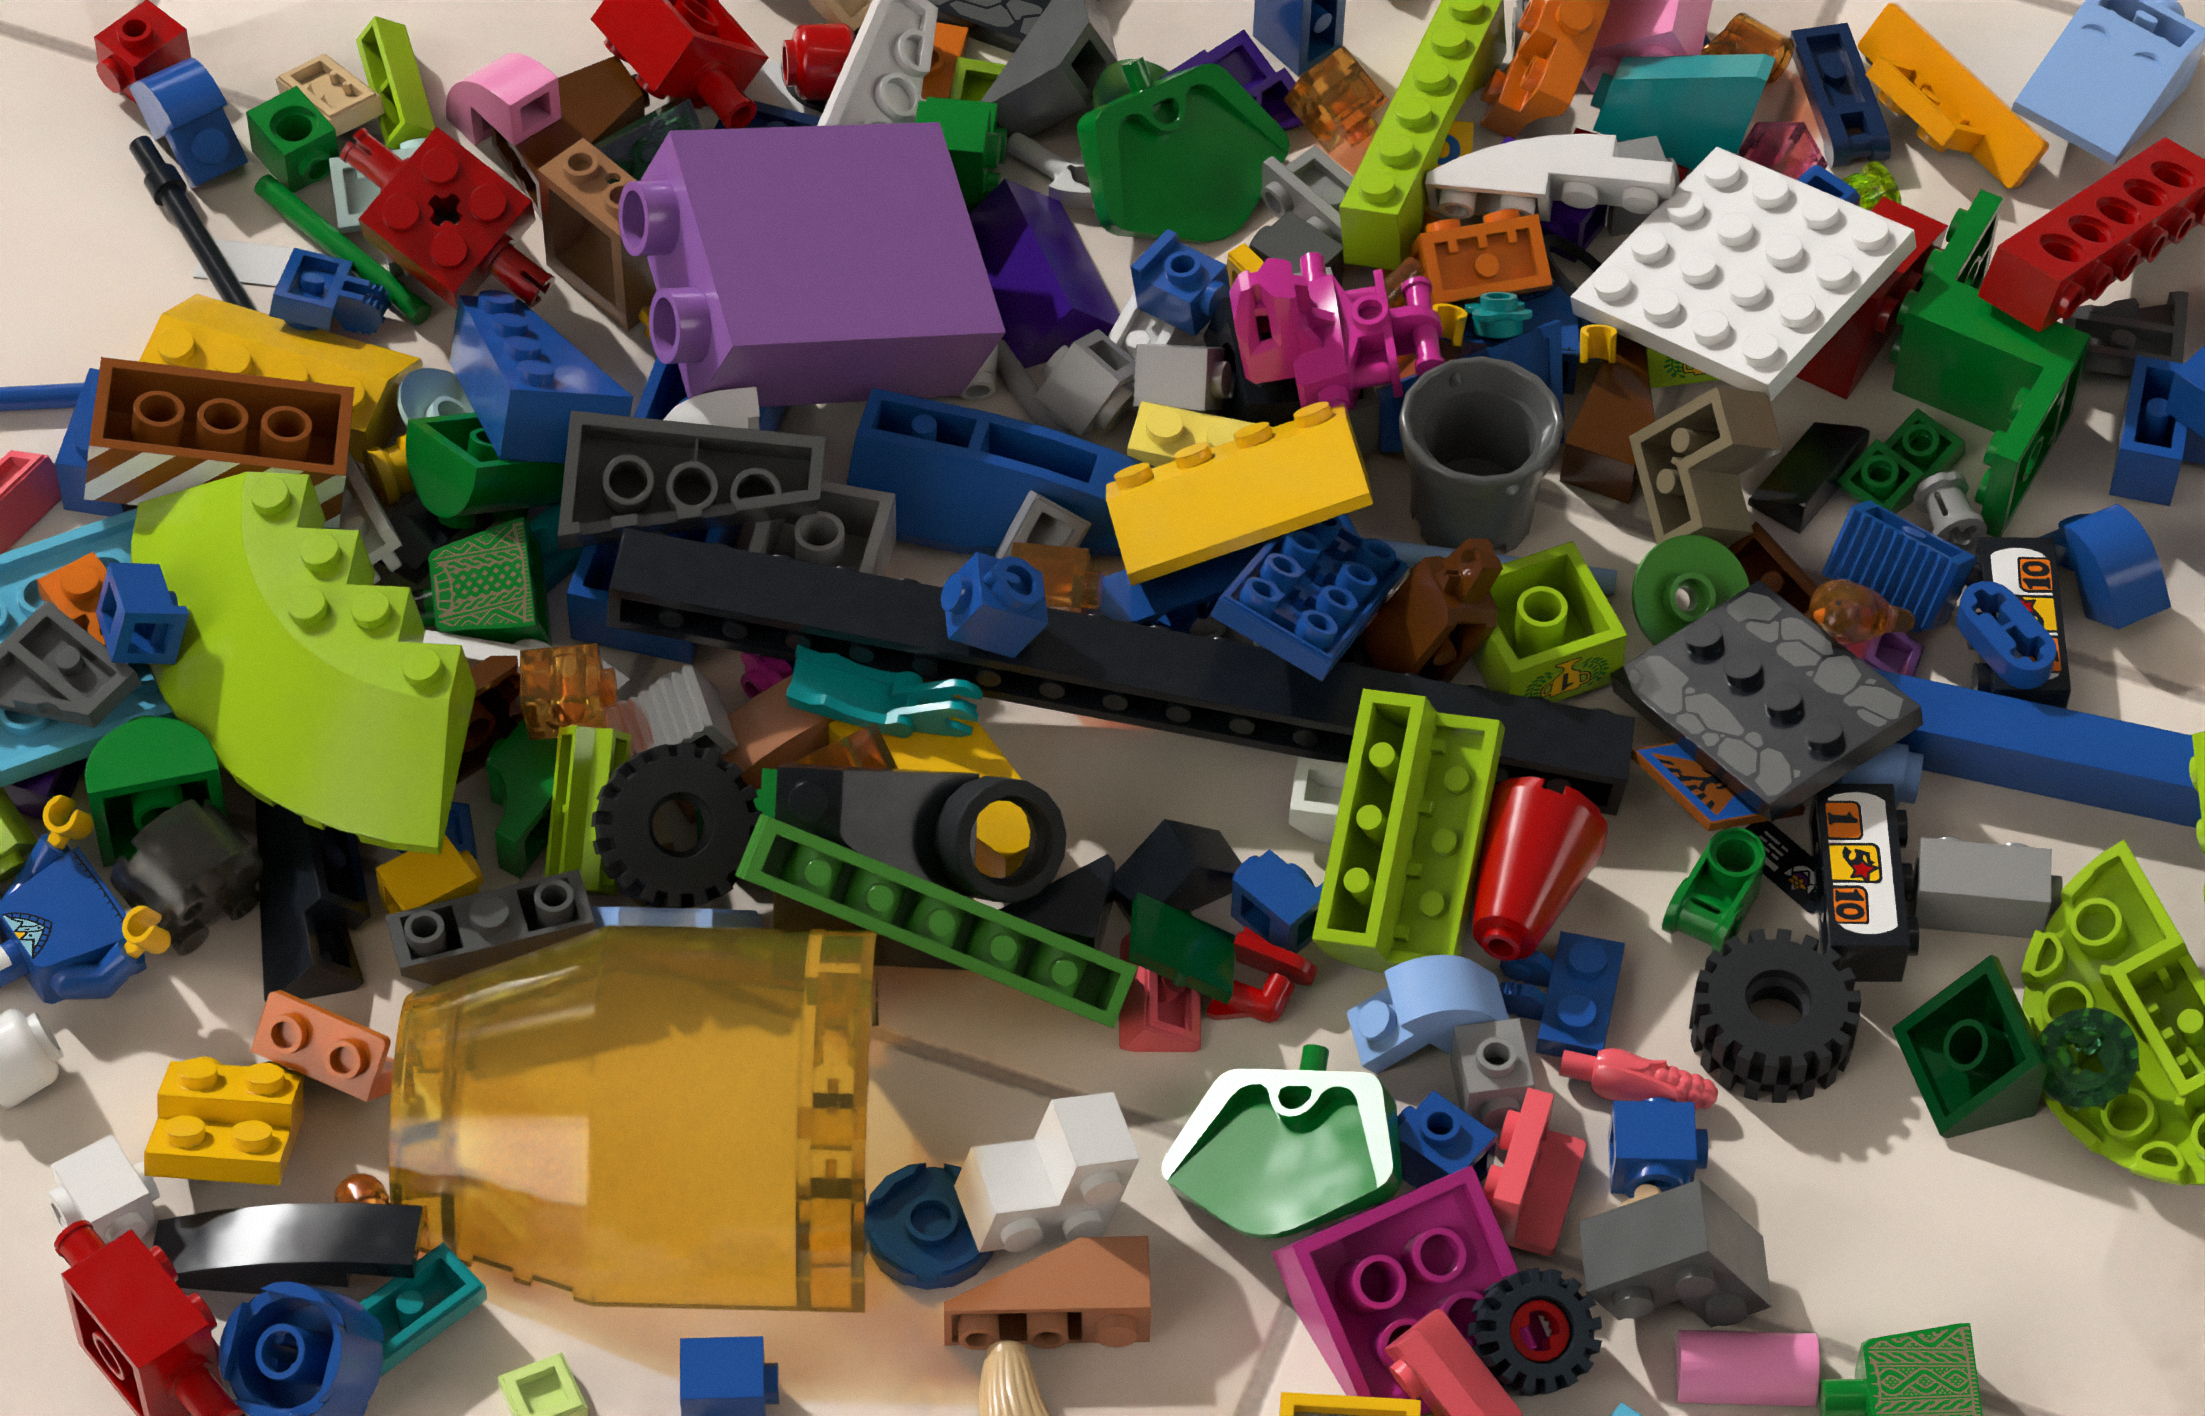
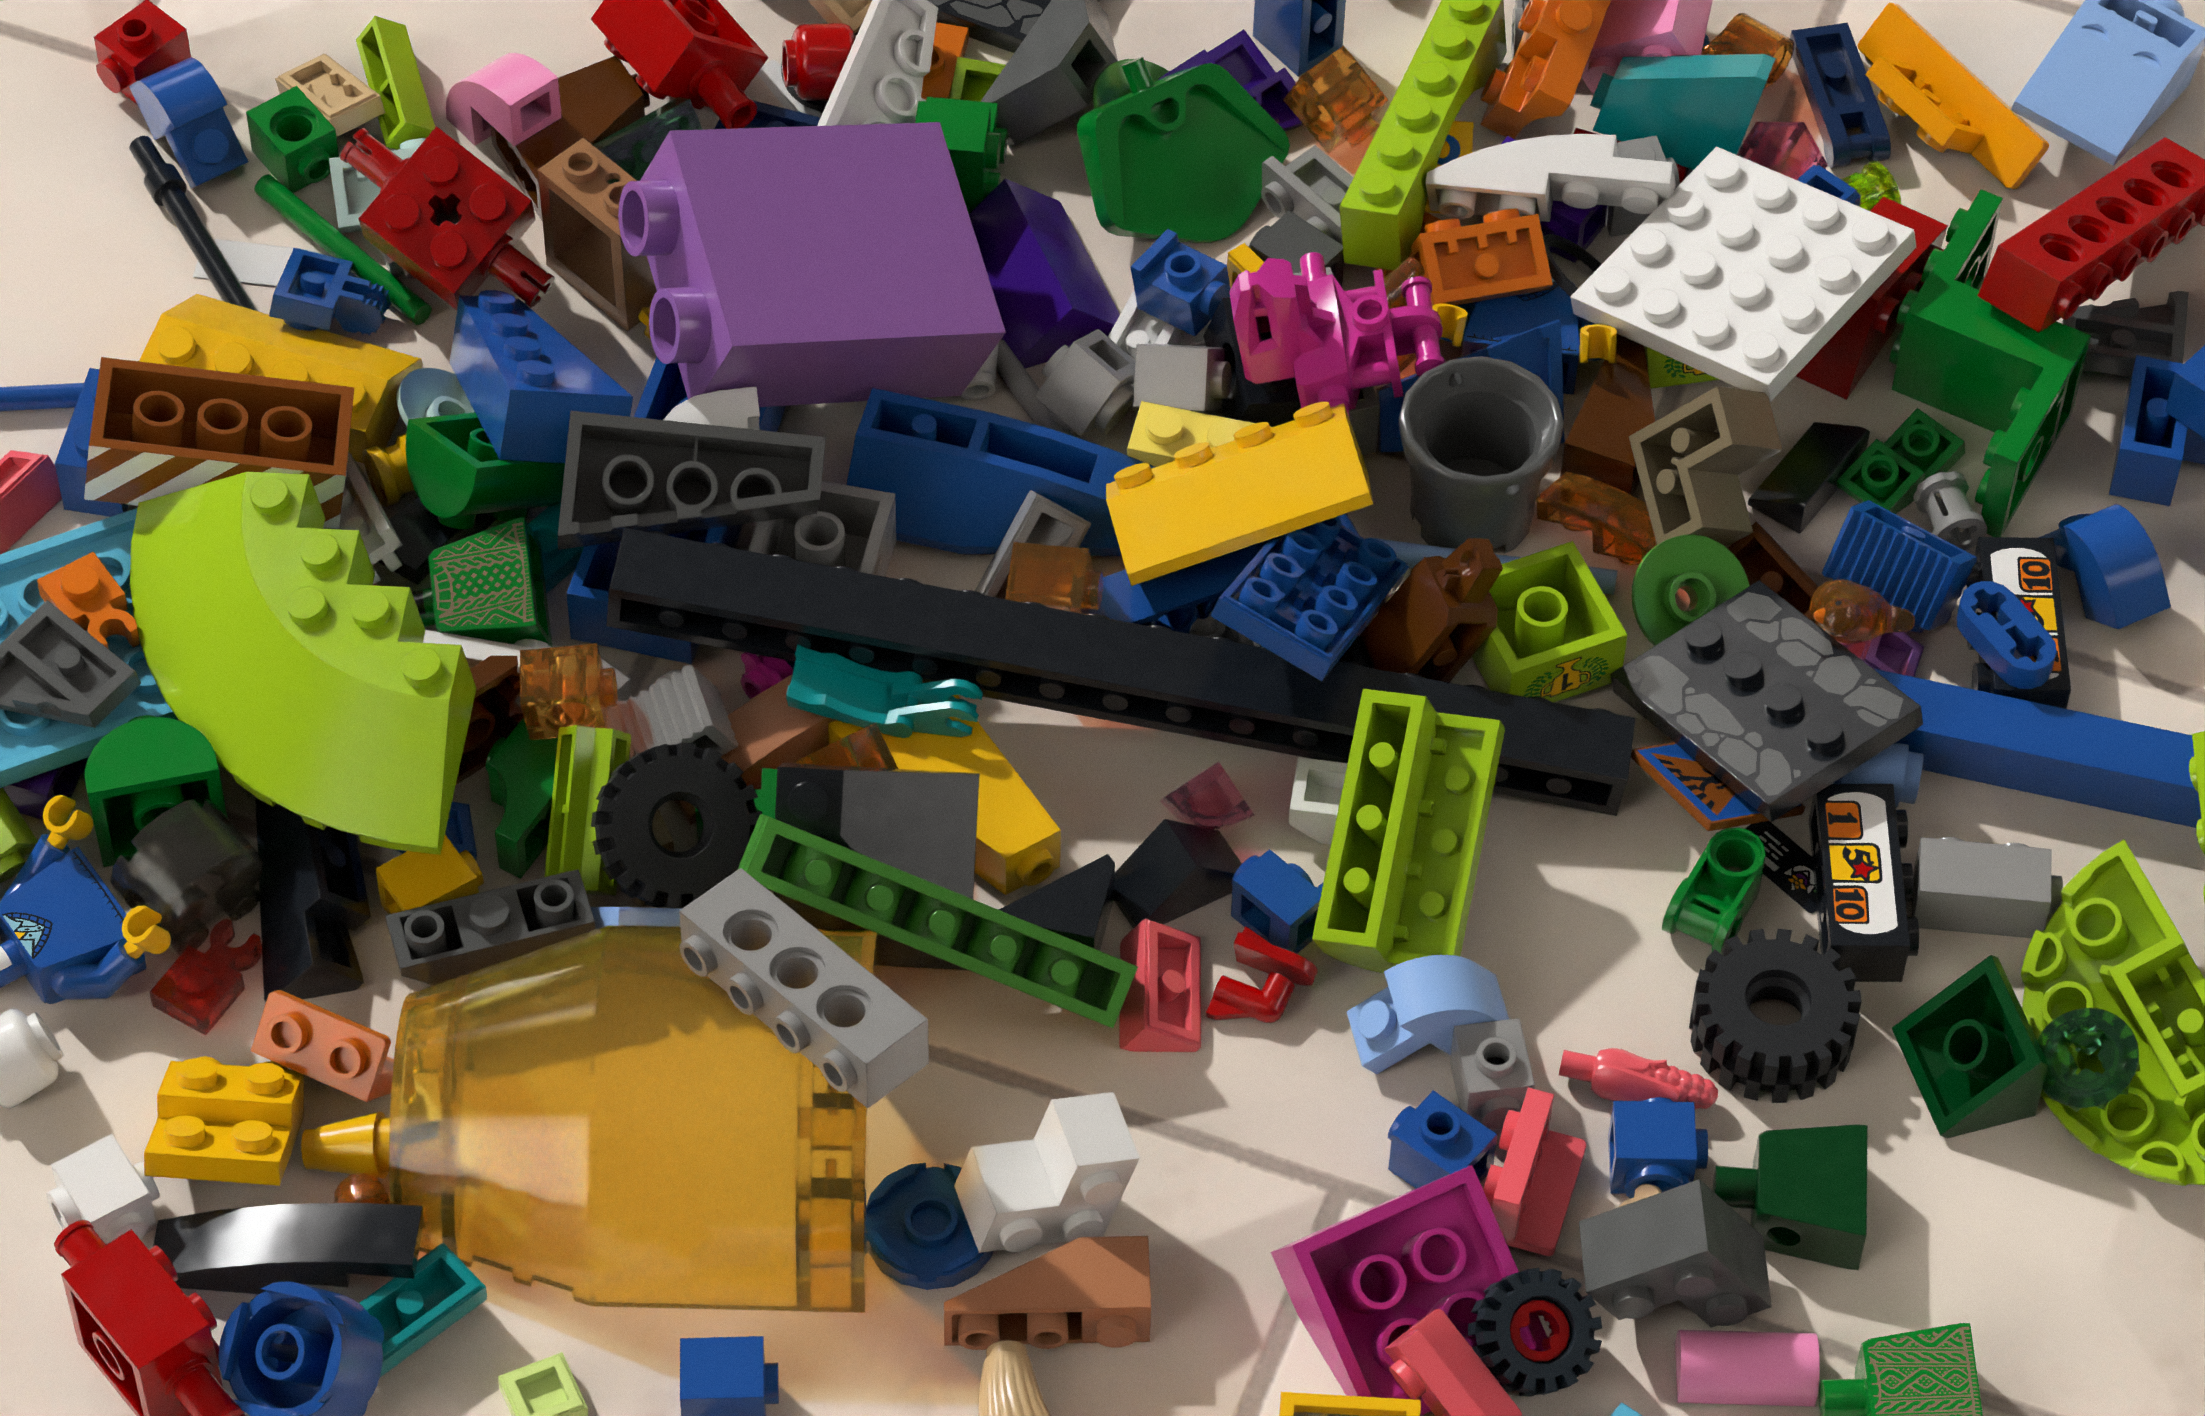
blue brick [96,562,189,664] -> none
black tyre [934,776,1067,903] -> none
blue brick [941,552,1048,658] -> none
white bar [1007,132,1093,208] -> none
dark green piece [1129,892,1235,1004] -> none
animal [1161,1044,1402,1239] -> none
teal plate [1465,292,1532,338] -> none
red cone [1472,776,1608,961] -> none
blue hinge [1499,931,1625,1058] -> none
none -> clear red plate [149,918,262,1036]
none -> yellow cone [301,1111,406,1179]
none -> light grey brick [679,868,929,1108]
none -> clear pink brick [1160,761,1255,829]
none -> clear orange slope [1536,472,1657,565]
none -> dark green torso [1712,1124,1868,1270]

